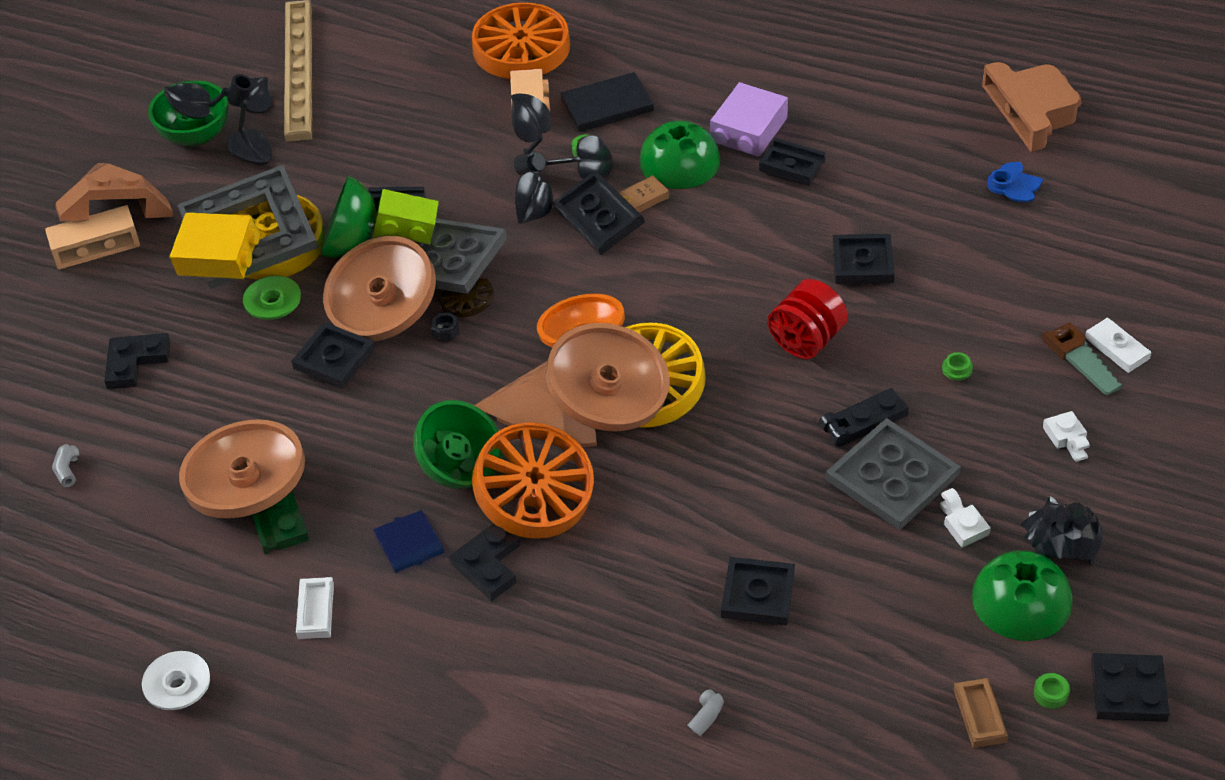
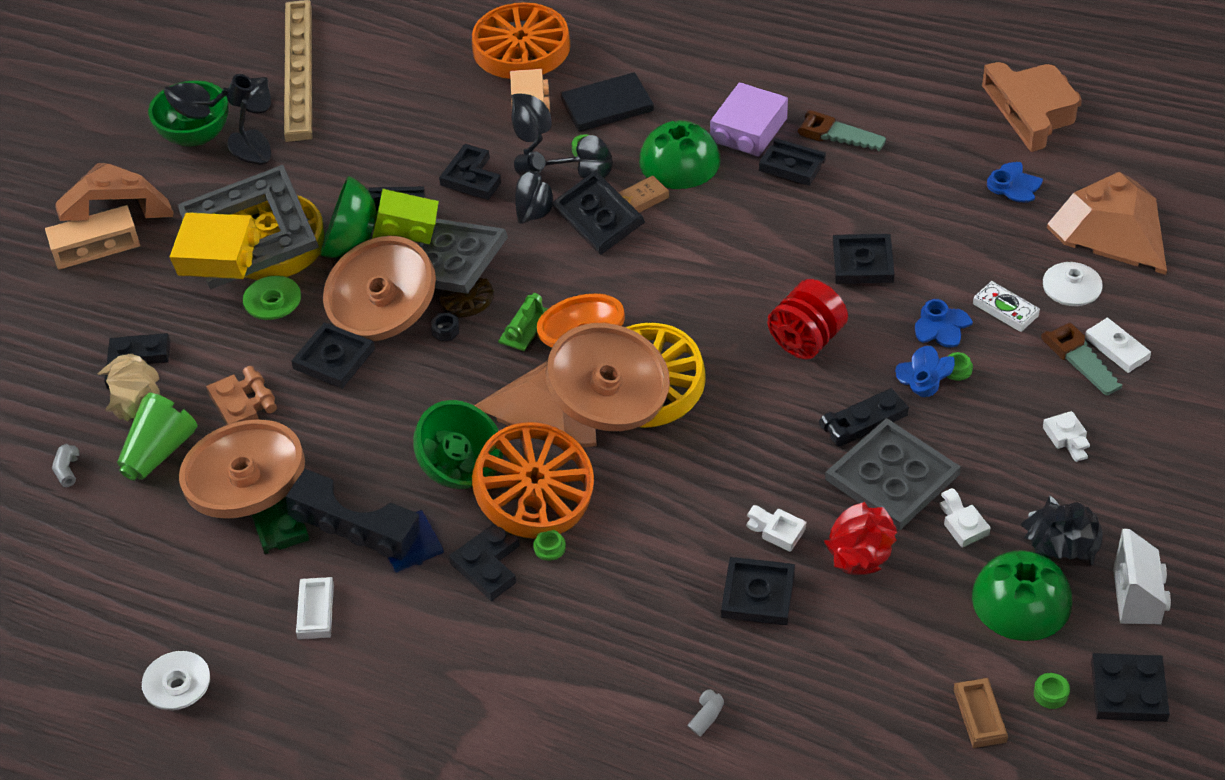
none -> tan hair [98,354,160,422]
none -> bright green cone [117,392,198,481]
none -> nougat plate [206,366,277,425]
none -> black arch [286,469,420,561]
none -> black plate [439,143,501,200]
none -> bright green hinge [498,293,547,351]
none -> bright green plate [533,530,566,561]
none -> white plate [746,505,807,552]
none -> piece [798,110,886,151]
none -> red hair [824,502,898,575]
none -> blue plate [895,346,955,397]
none -> blue plate [915,299,973,347]
none -> white tile [973,281,1040,332]
none -> white dish [1043,262,1103,306]
none -> nougat wedge [1047,172,1167,275]
none -> white slope [1113,529,1171,624]

